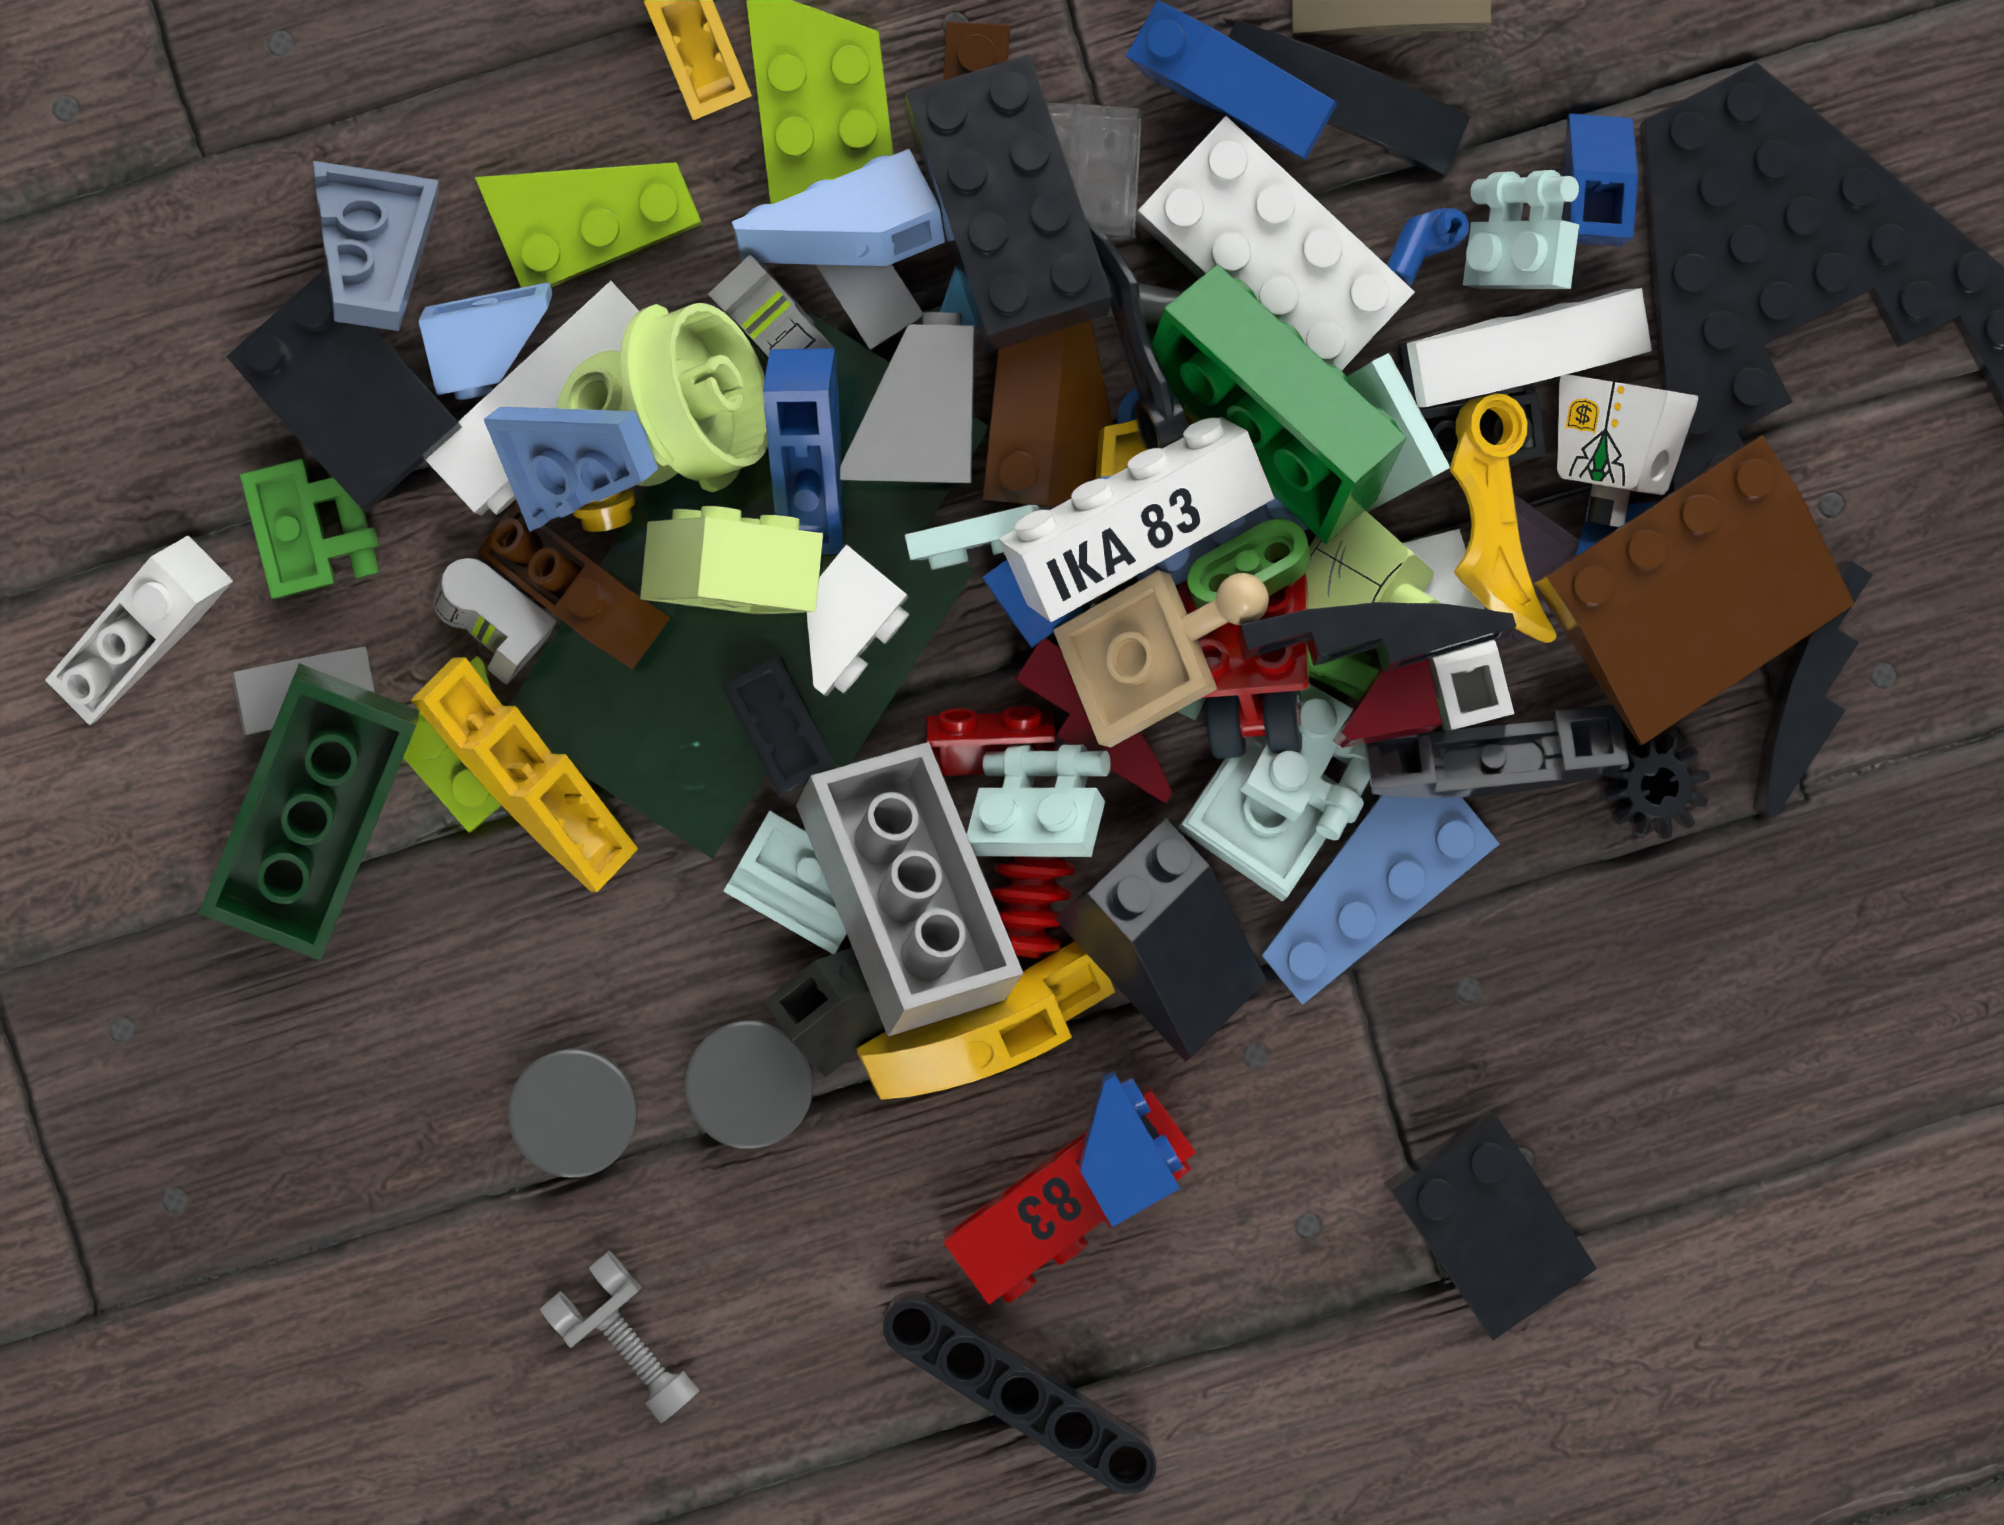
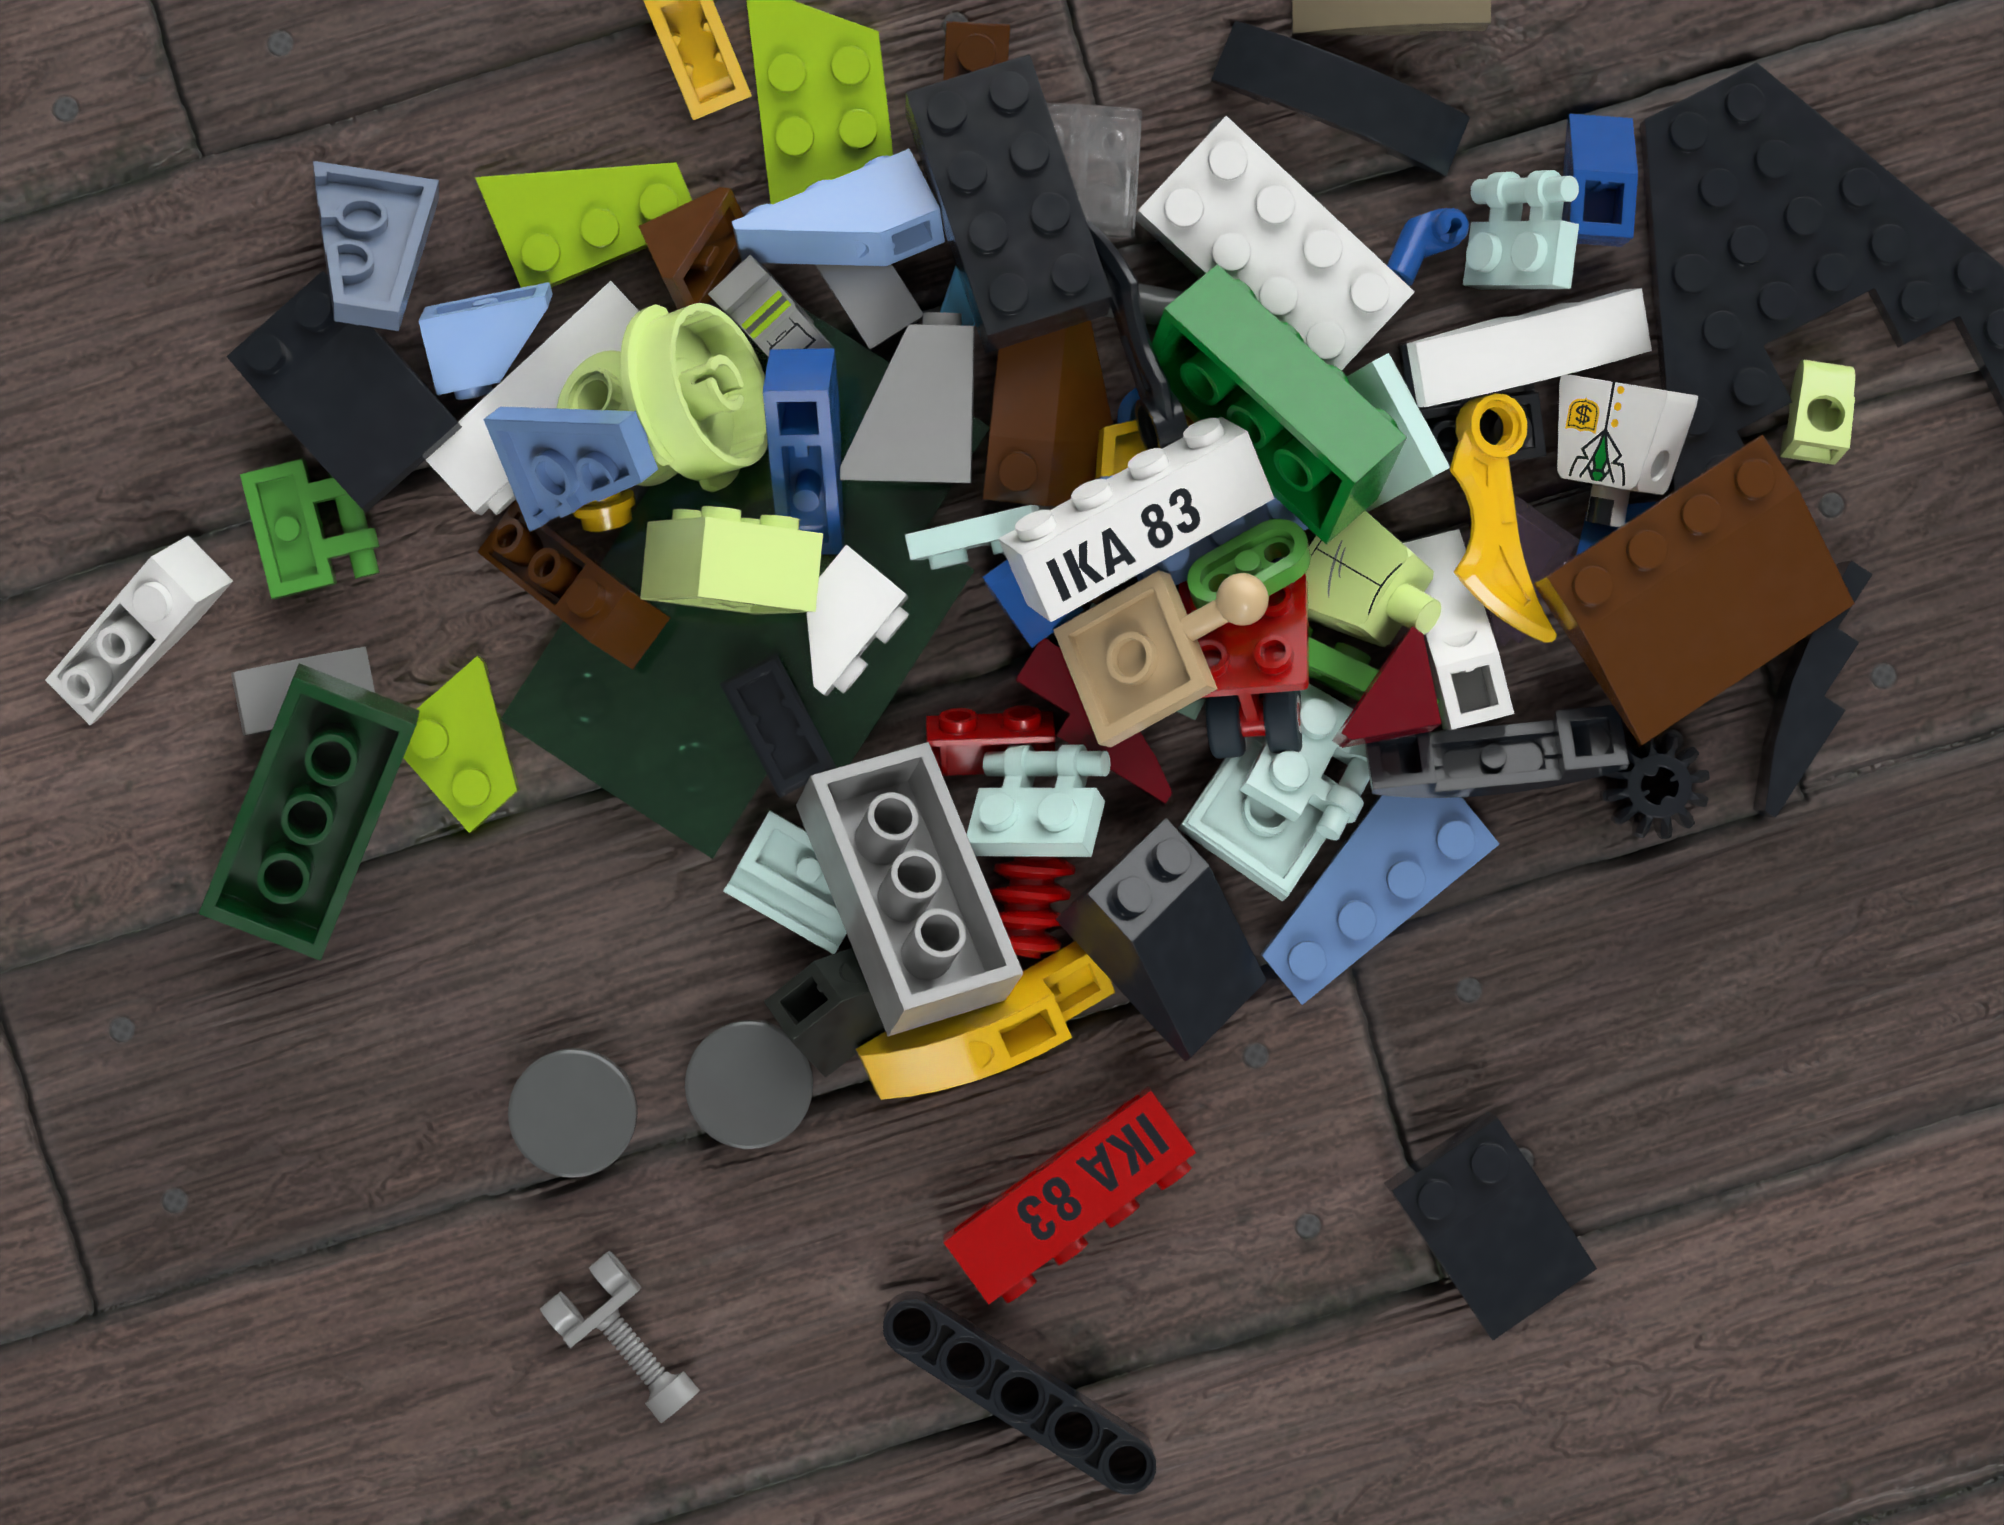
yellow slope [411,657,638,892] -> none
light grey leg [433,558,557,685] -> none
blue slope [1078,1070,1184,1227] -> none
blue slope [1126,0,1338,160] -> none
black slope [1236,602,1517,673] -> none
none -> reddish brown slope [638,187,744,310]
none -> yellowish green leg [1780,360,1855,465]

